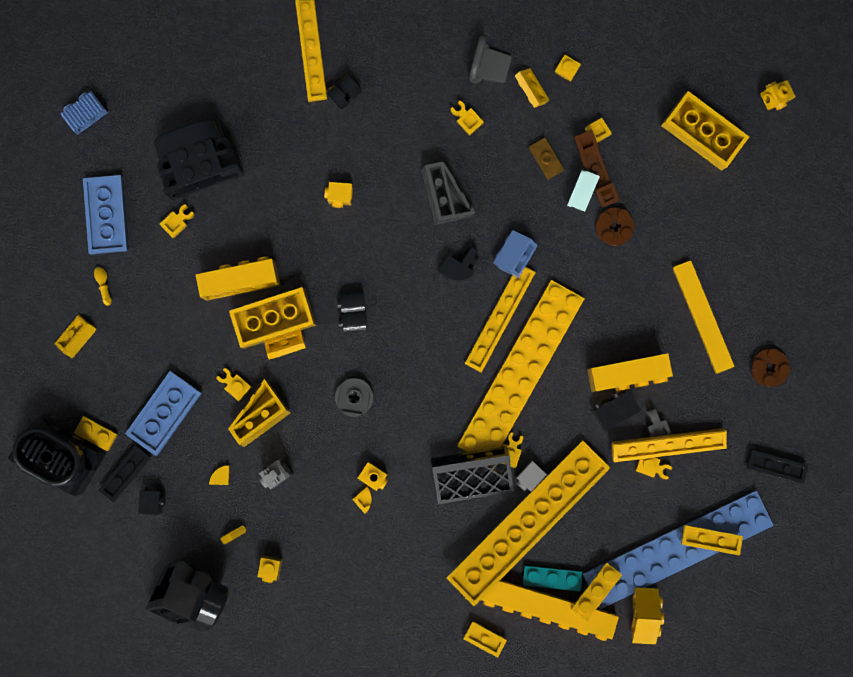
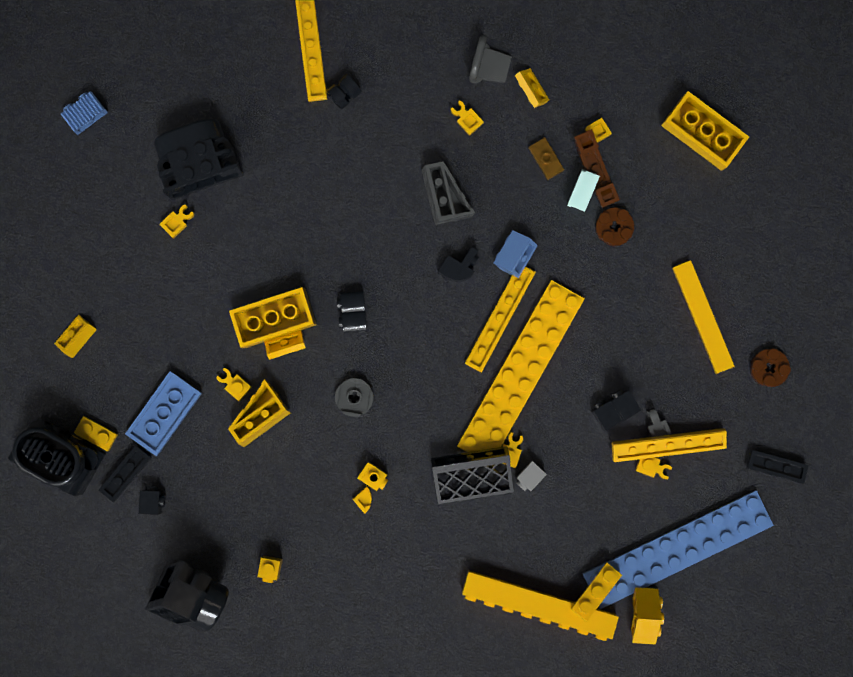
medium blue plate [83,175,128,255] -> none
yellow piece [94,267,112,306] -> none
yellow brick [195,257,281,301] -> none
yellow tile [209,465,230,485] -> none
yellow tile [220,525,247,544] -> none
light grey hinge [259,459,293,489] -> none
yellow brick [325,182,353,208] -> none
yellow plate [446,441,610,606] -> none
yellow plate [463,621,507,658] -> none
teal plate [522,565,582,591] -> none
yellow plate [555,55,581,82] -> none
yellow brick [587,353,673,392] -> none
yellow plate [681,525,743,555] -> none
yellow brick [760,80,796,110] -> none

